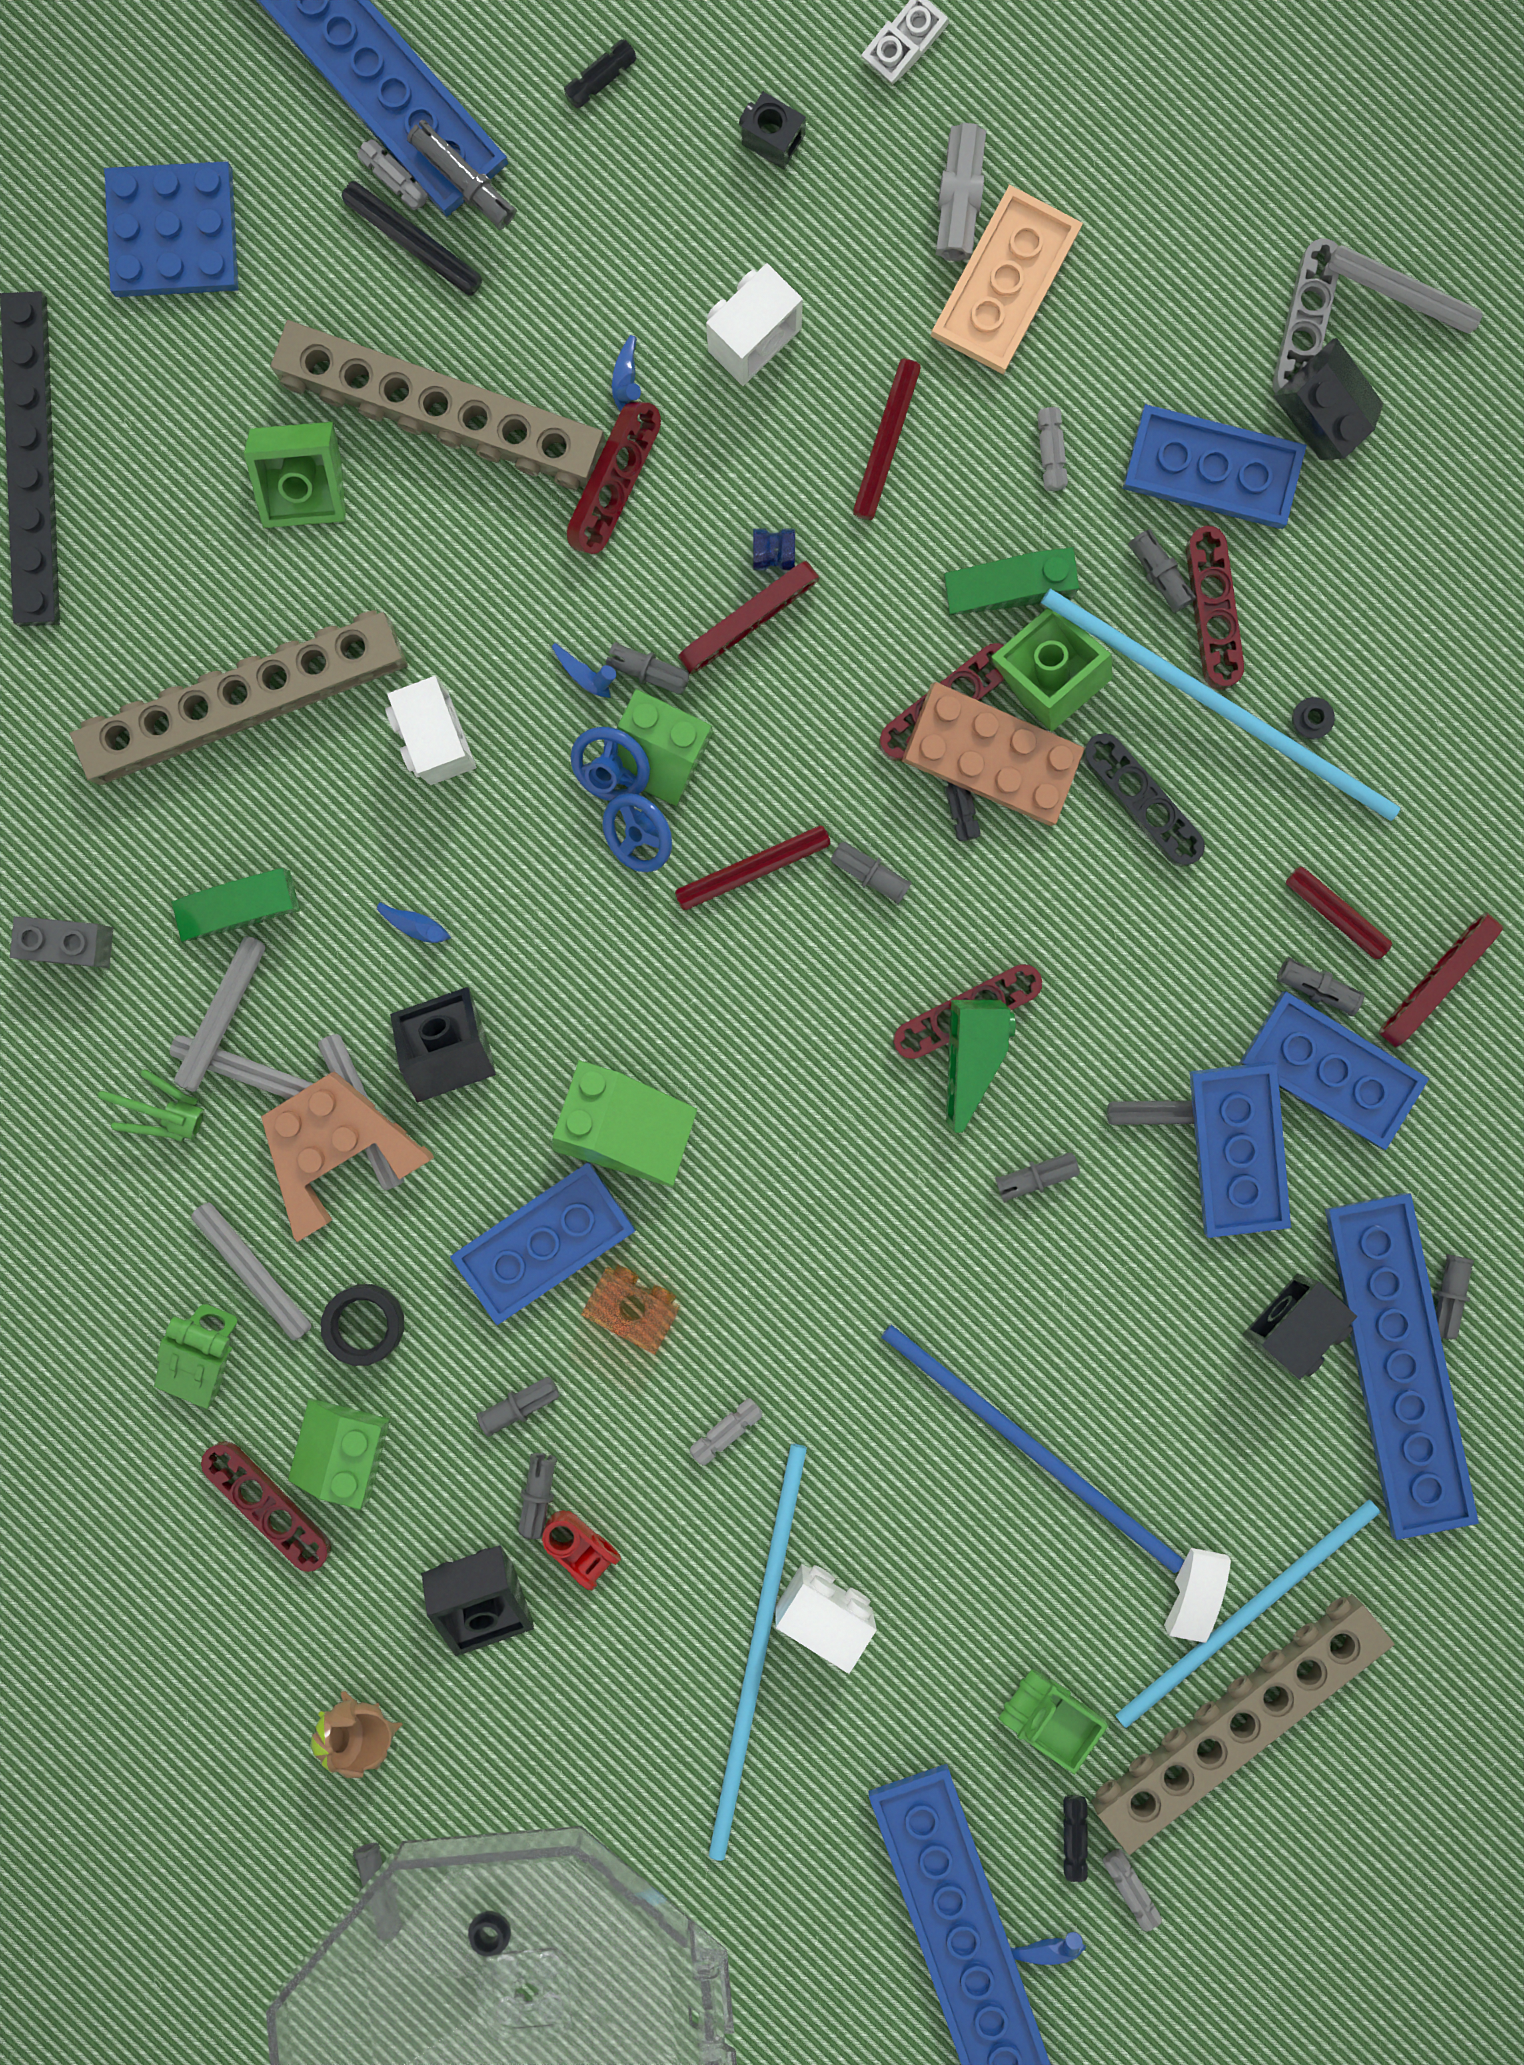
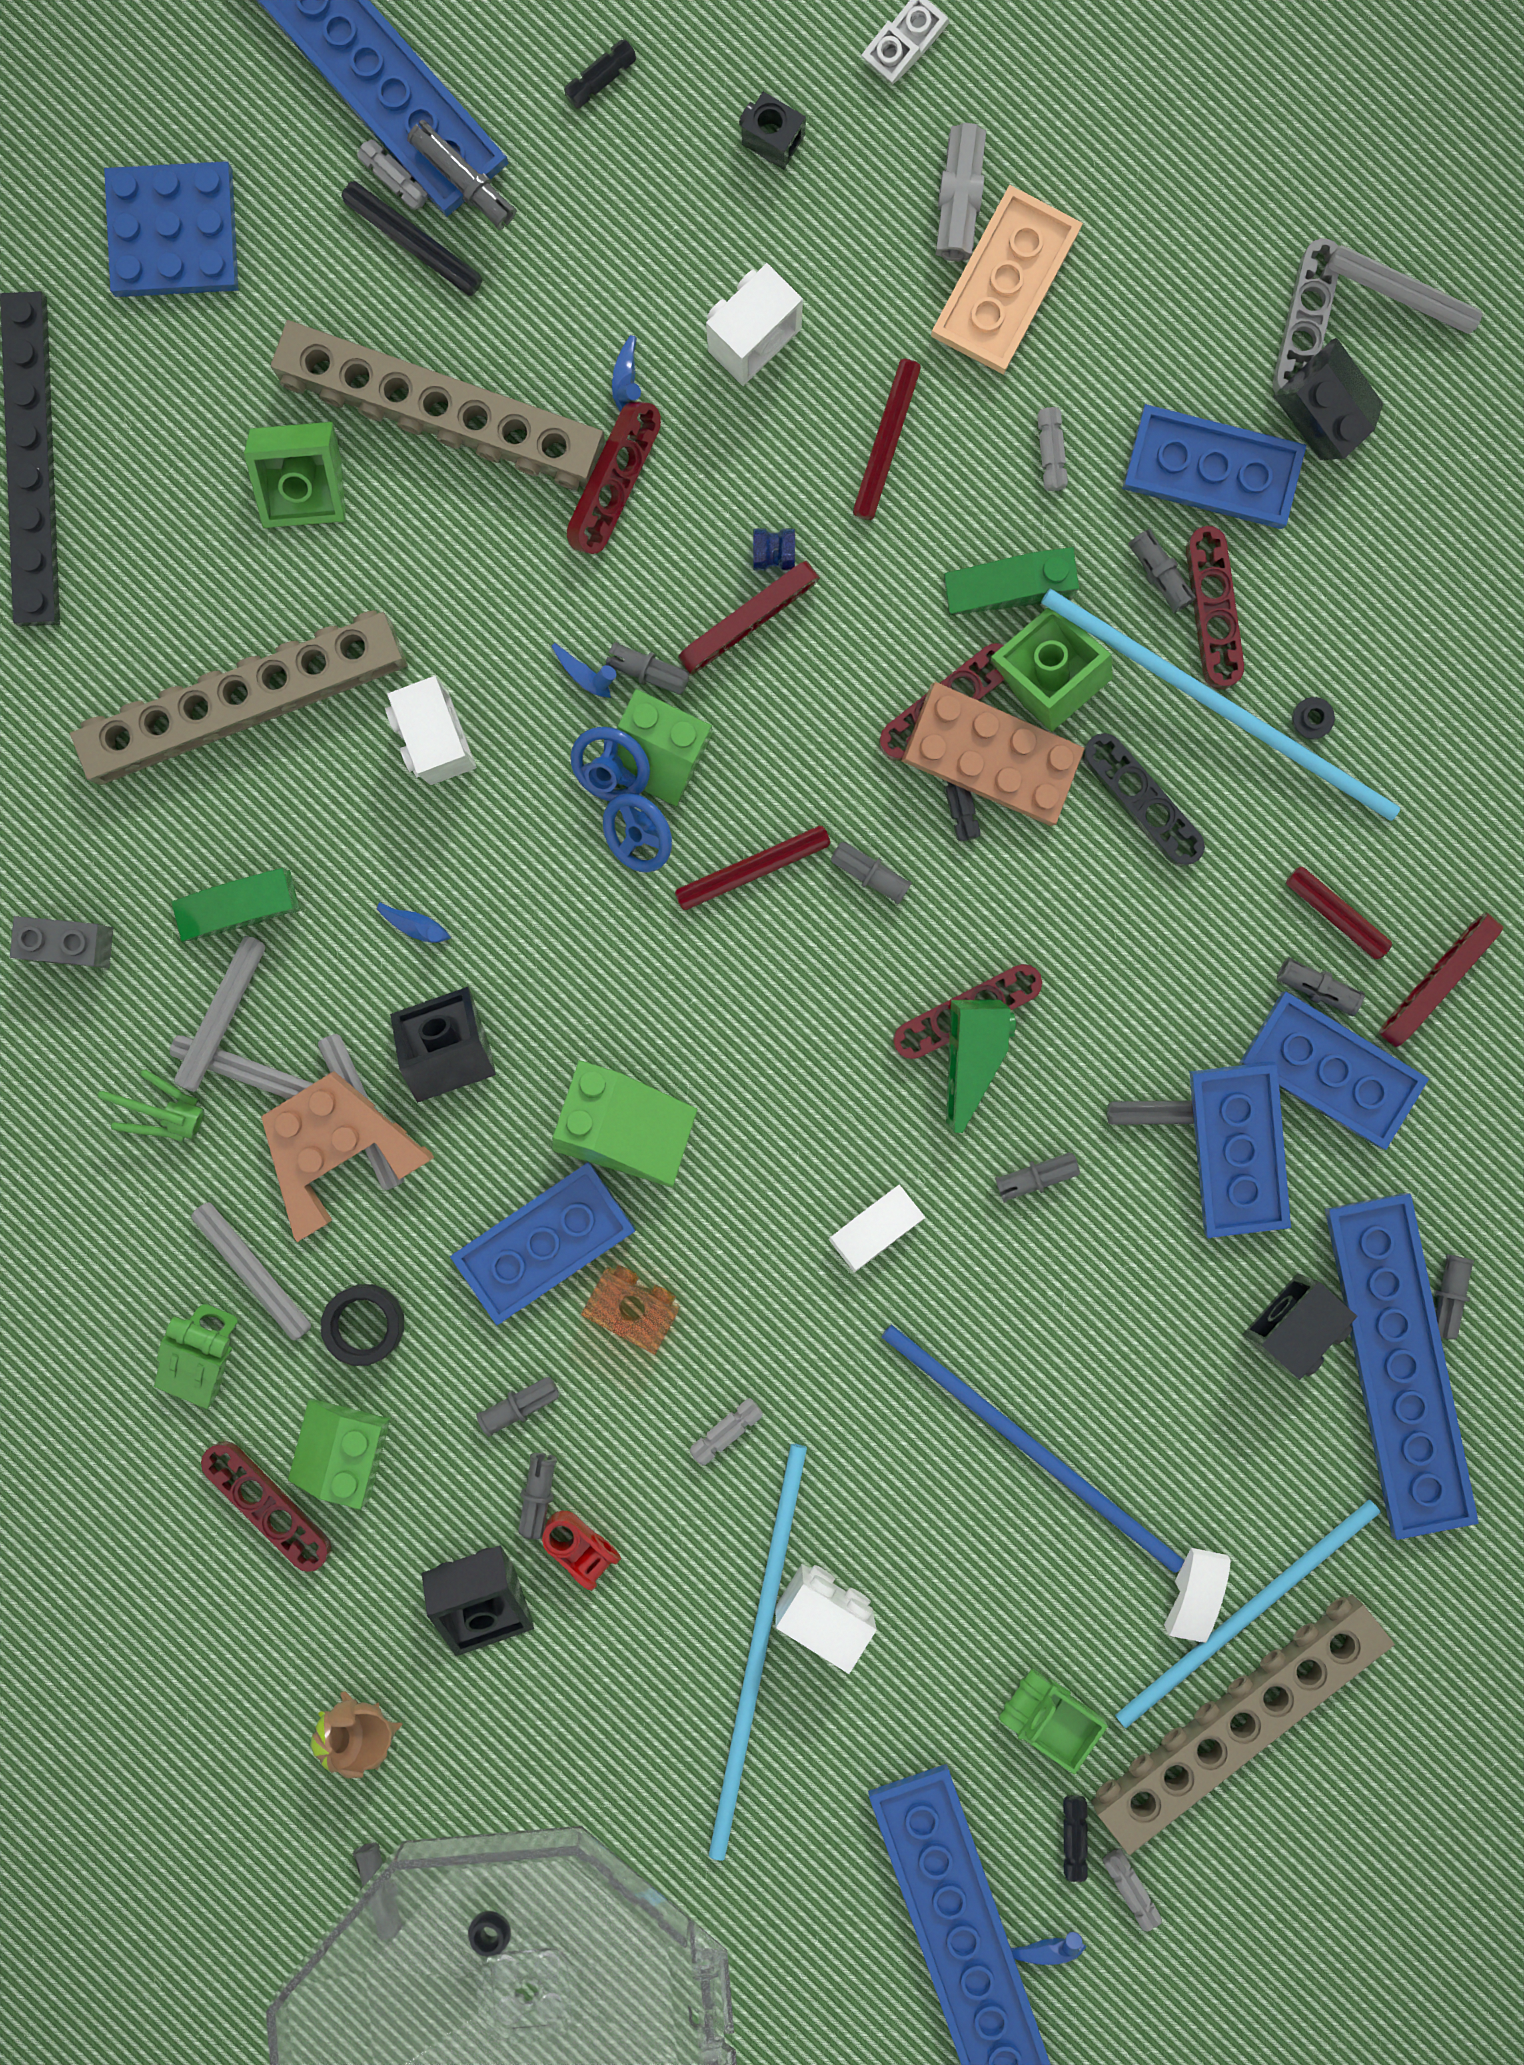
none -> white slope [829,1184,925,1272]

